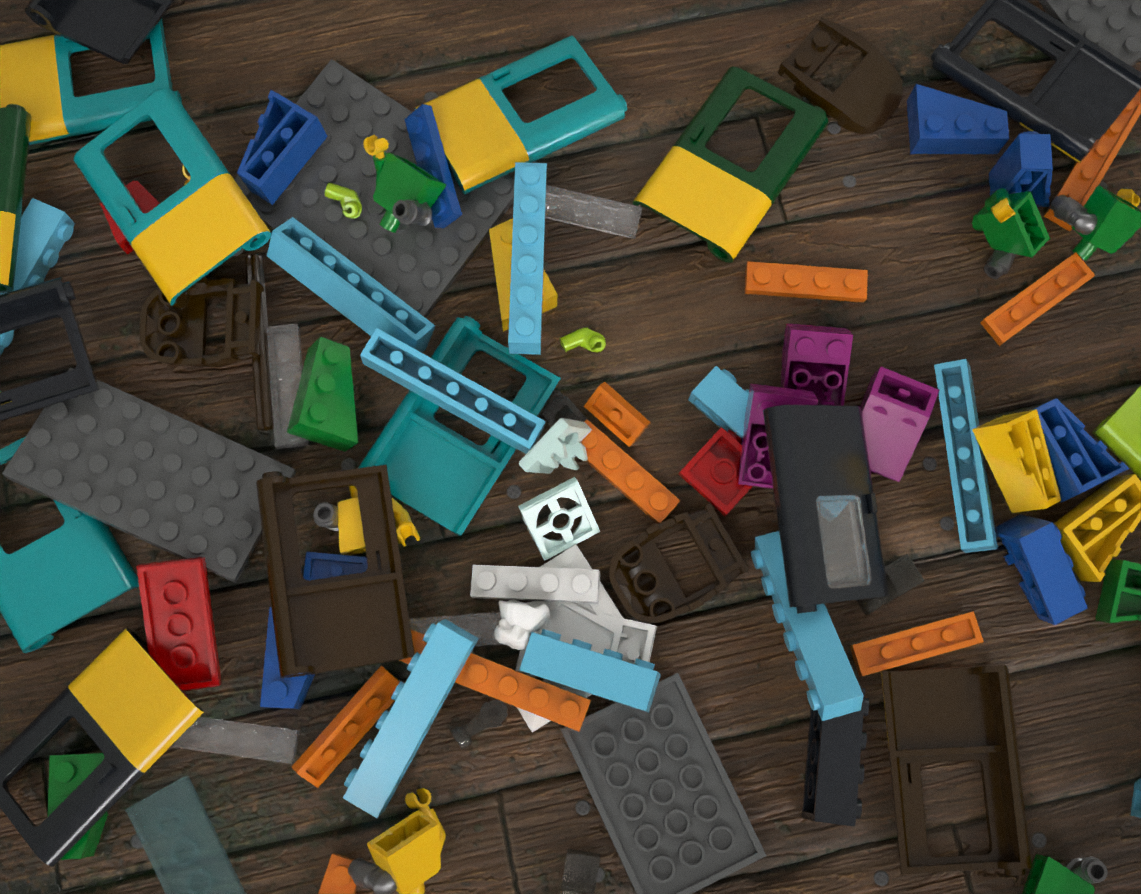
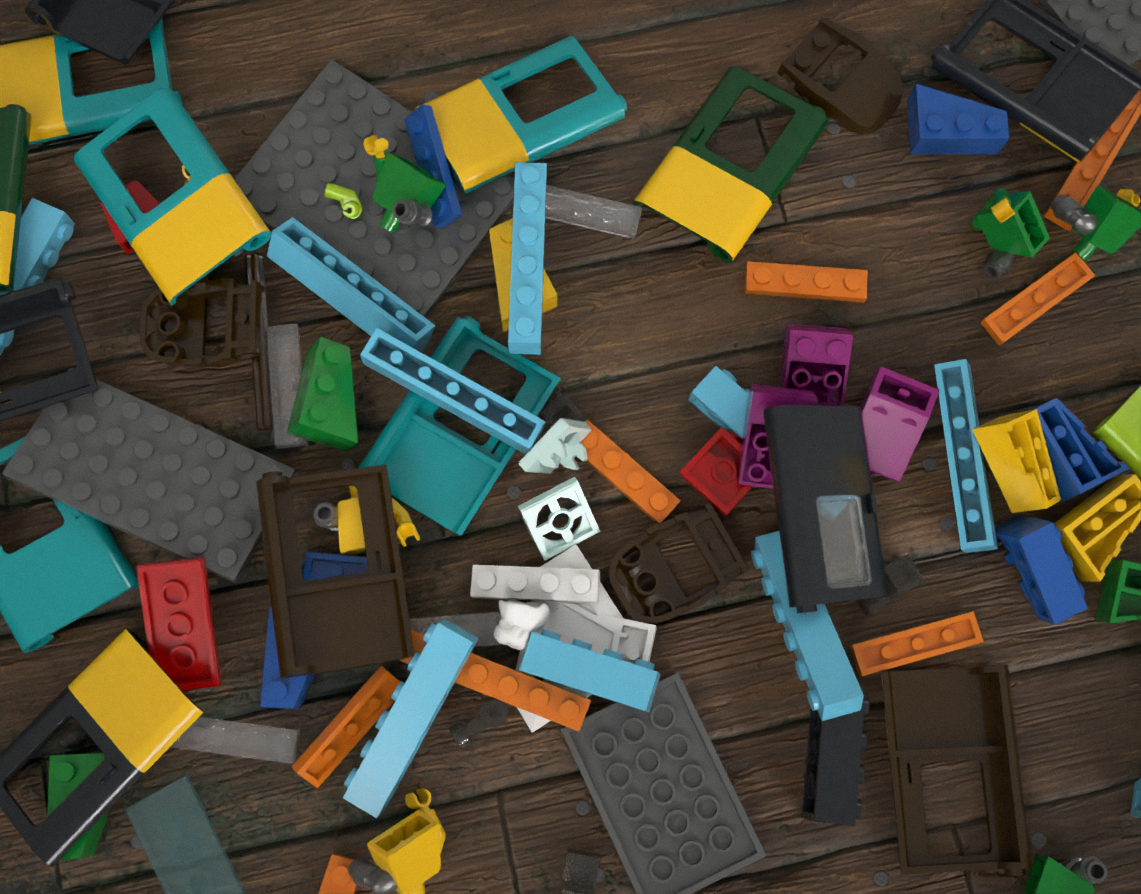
blue wedge [237,90,328,205] -> none
lime arm [559,328,606,353] -> none
orange plate [584,381,651,447] -> none
blue wedge [989,131,1053,207] -> none

